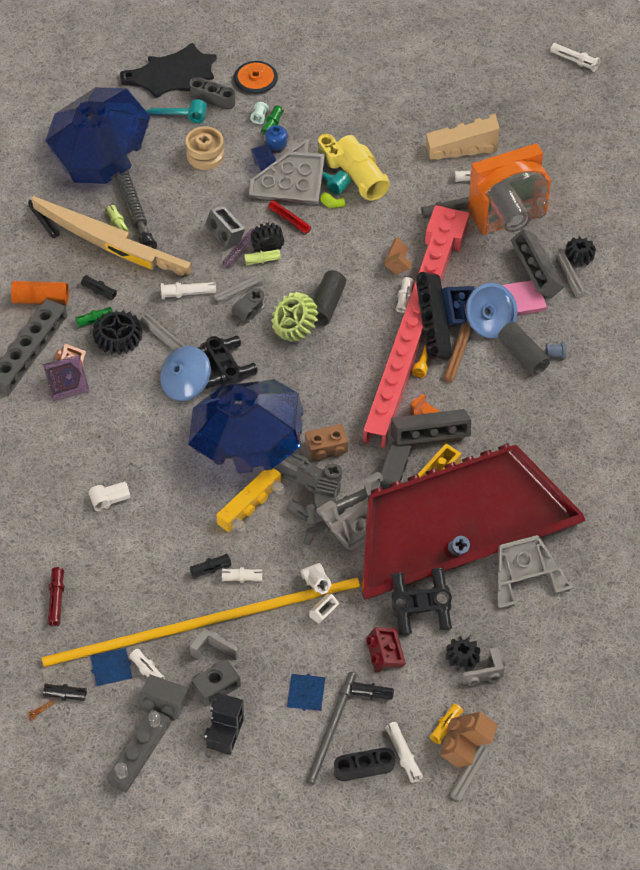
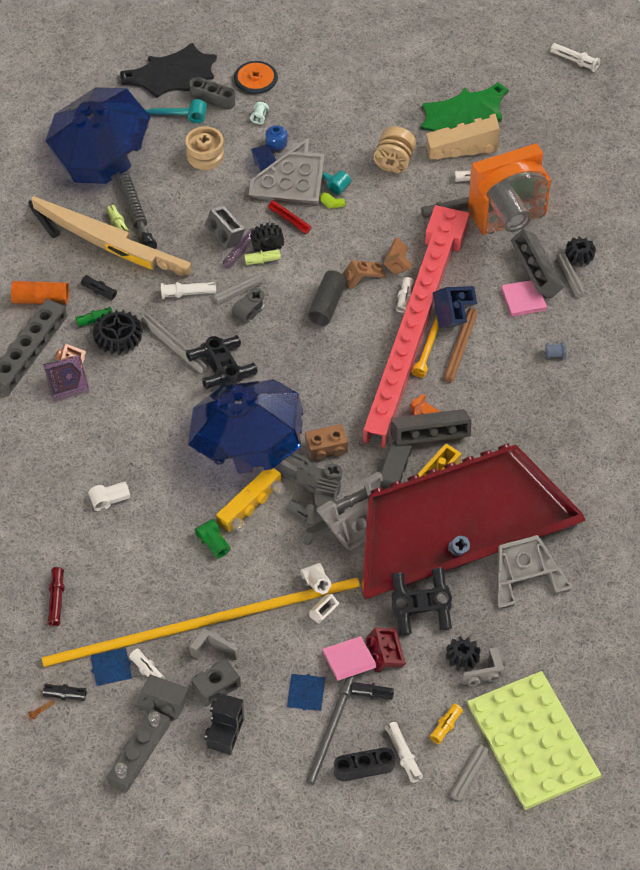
medium blue dish [160,346,211,401] -> none
black pin [190,553,231,579] -> none
white pin [222,567,263,583] -> none
green pin [261,105,284,135] -> none
yellowish green gear [271,292,319,342] -> none
light yellow piece [318,134,390,201] -> none
black beam [416,272,452,361] -> none
medium nougat brick [440,712,498,767] -> none
medium blue dish [466,283,518,338] -> none
dark grey piece [498,322,550,375] -> none
none -> green piece [194,519,231,558]
none -> bright pink tile [323,636,376,681]
none -> medium nougat bracket [342,260,386,289]
none -> tan wheel [374,126,416,173]
none -> green animal [421,82,509,131]
none -> yellowish green plate [467,671,601,810]

